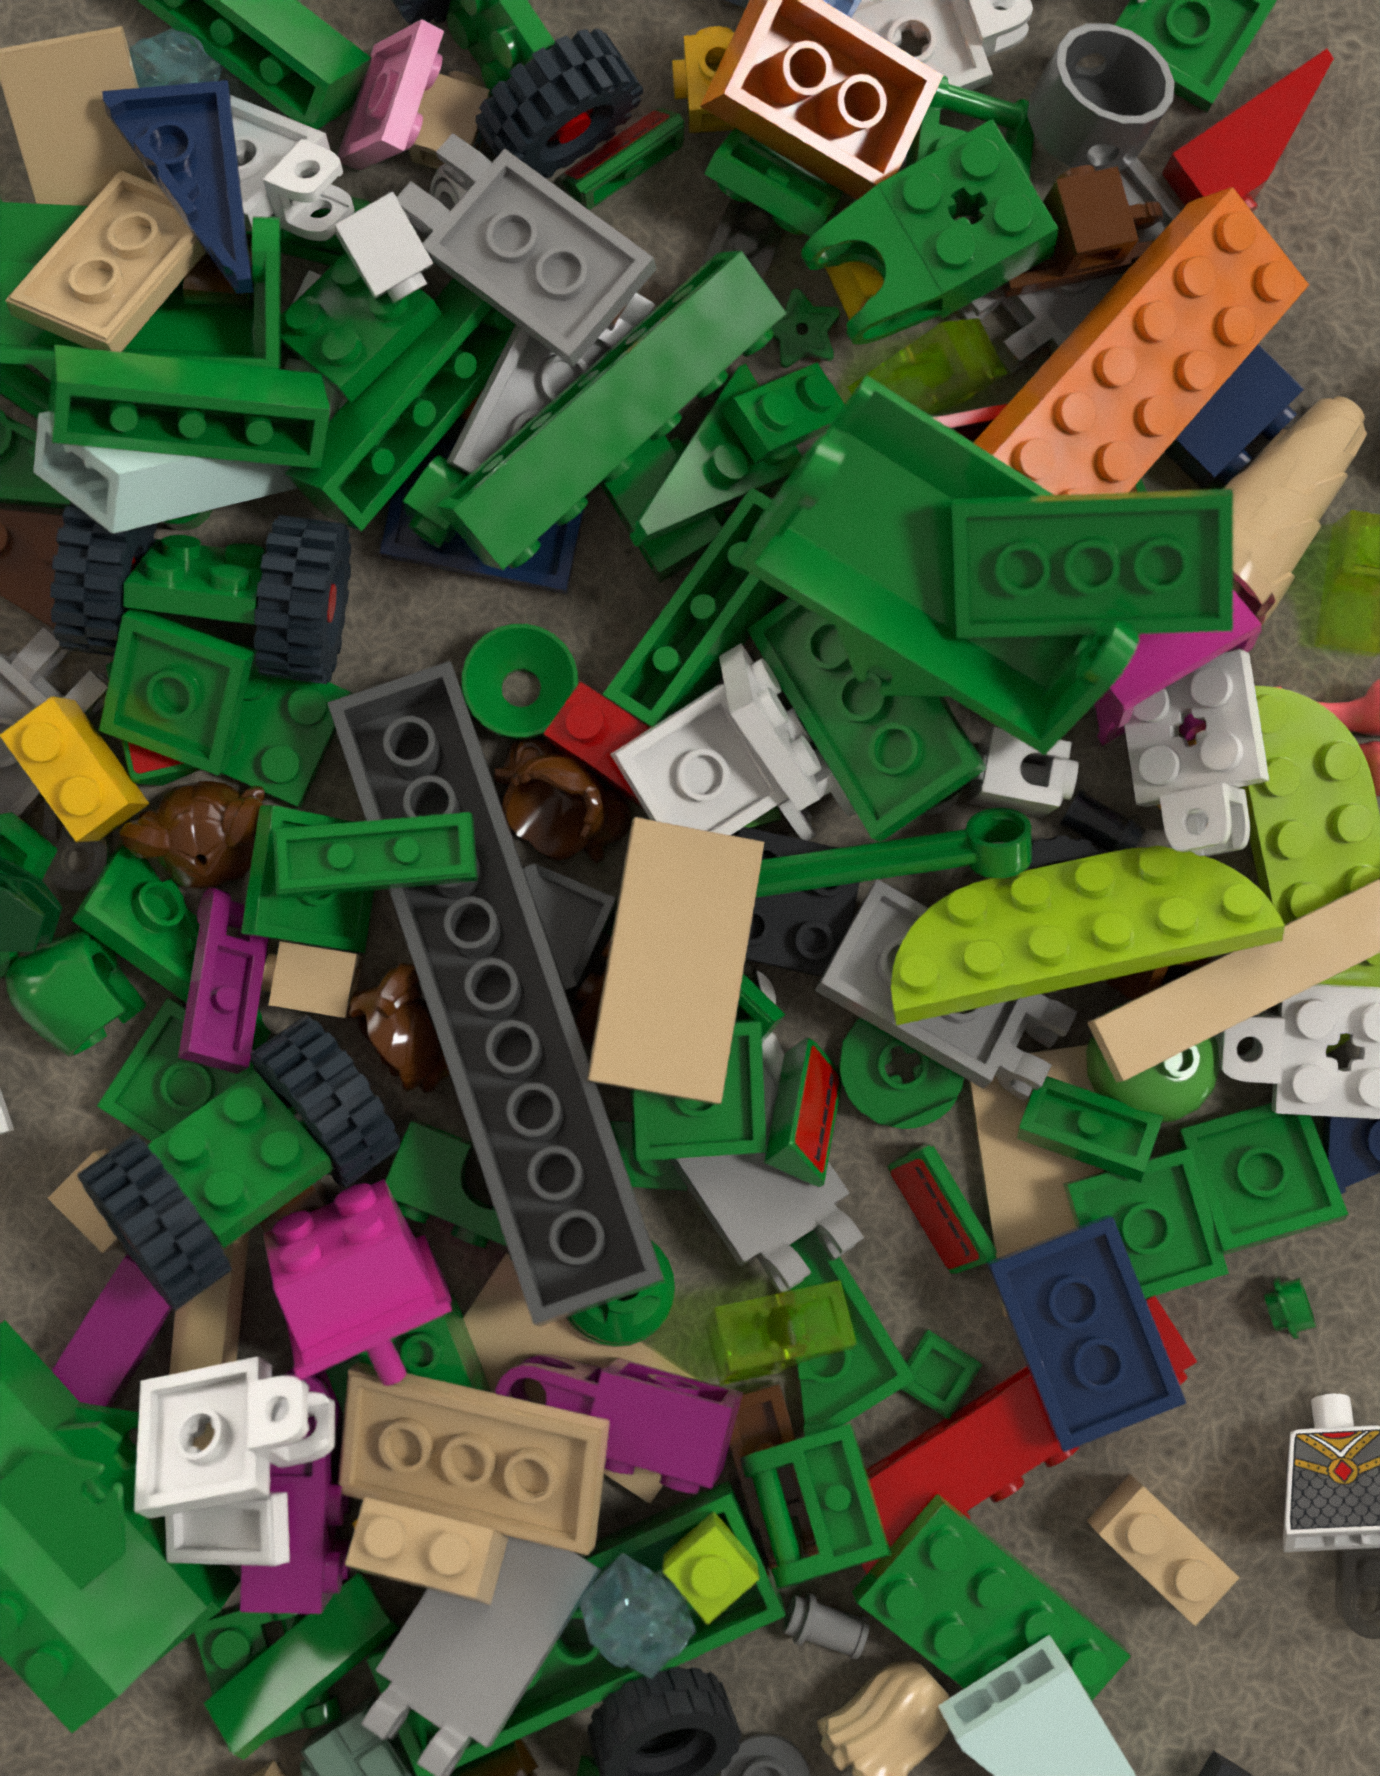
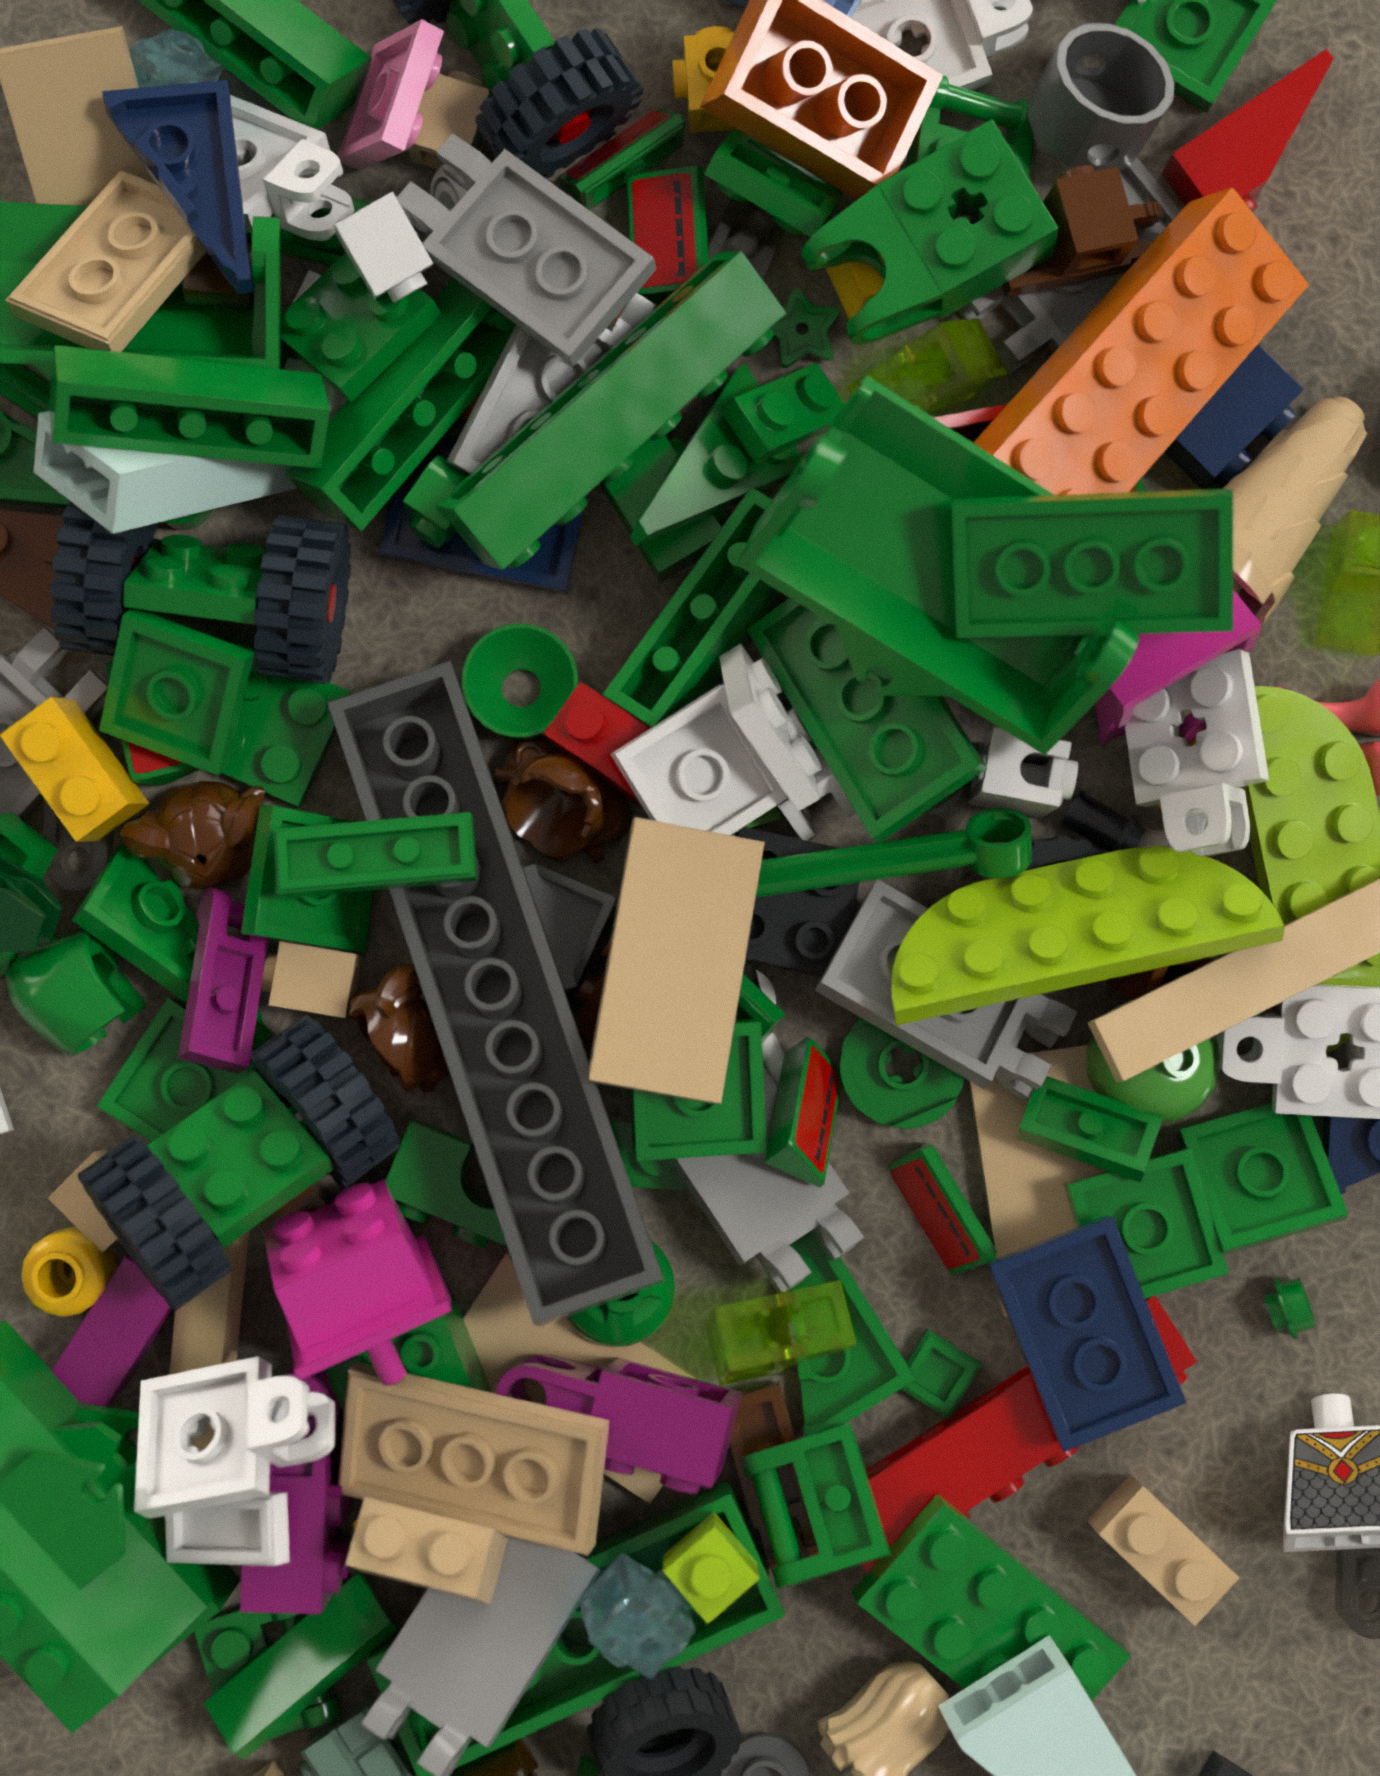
light grey pin [782,1593,870,1659] -> none
none -> yellow head [21,1226,117,1317]
none -> red slope [627,165,708,305]

